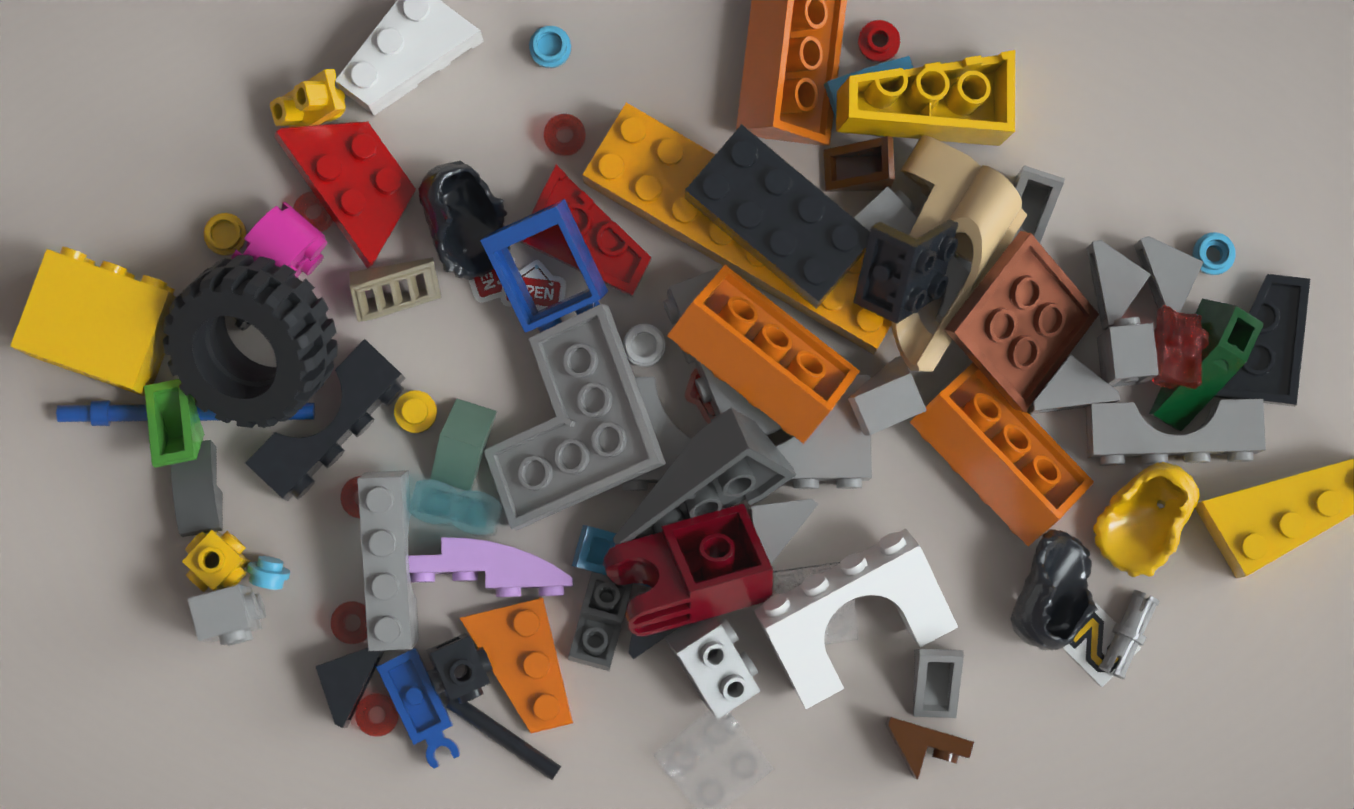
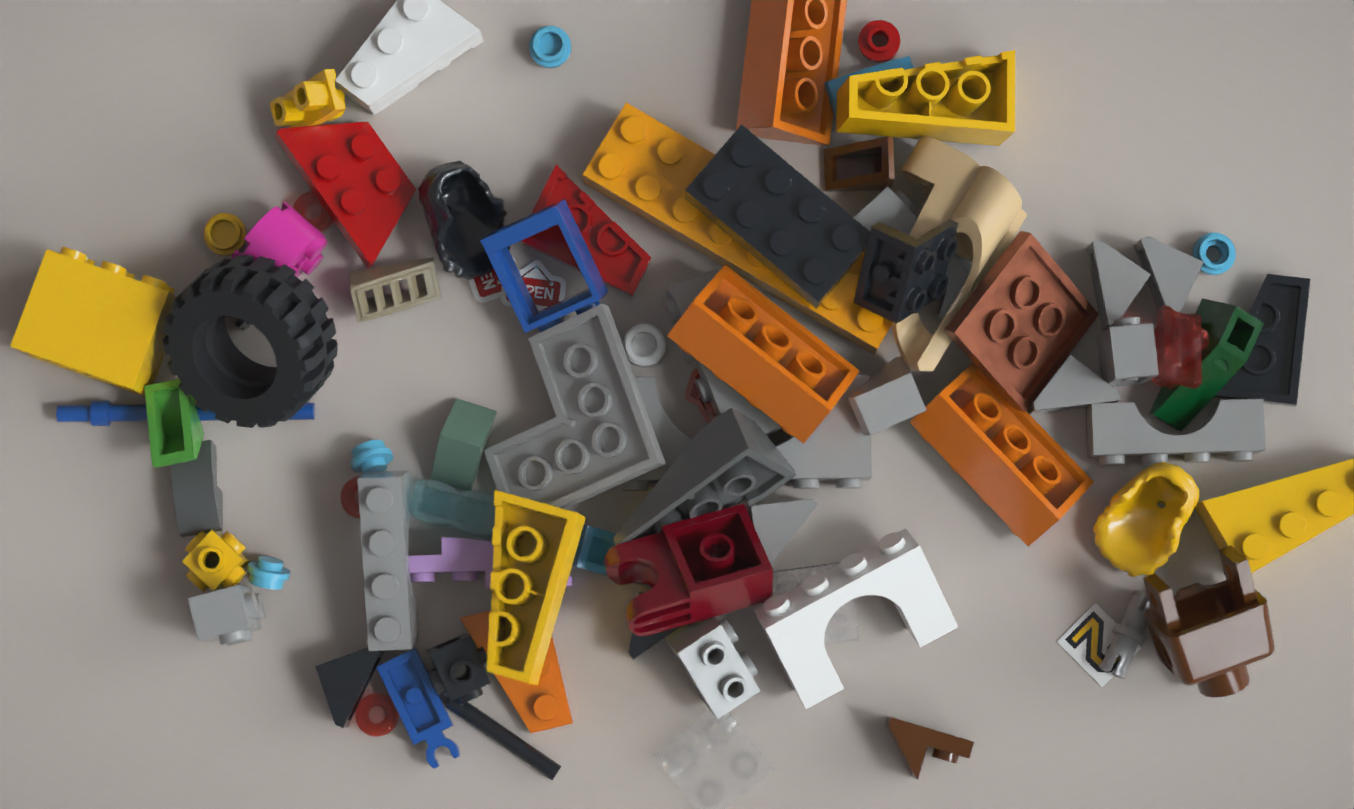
black arch [245,339,406,501] -> none
clear red plate [331,601,368,644] -> none
yellow plate [394,390,437,433] -> none
clear red plate [544,114,586,156] -> none
dark grey slope [568,572,633,671] -> none
light grey slope [913,649,964,718] -> none
black piece [1010,529,1098,650] -> none
light grey slope [1012,165,1065,243] -> none
none -> medium azure plate [350,440,393,474]
none -> yellow wedge [487,490,586,685]
none -> reddish brown piece [1143,545,1274,698]

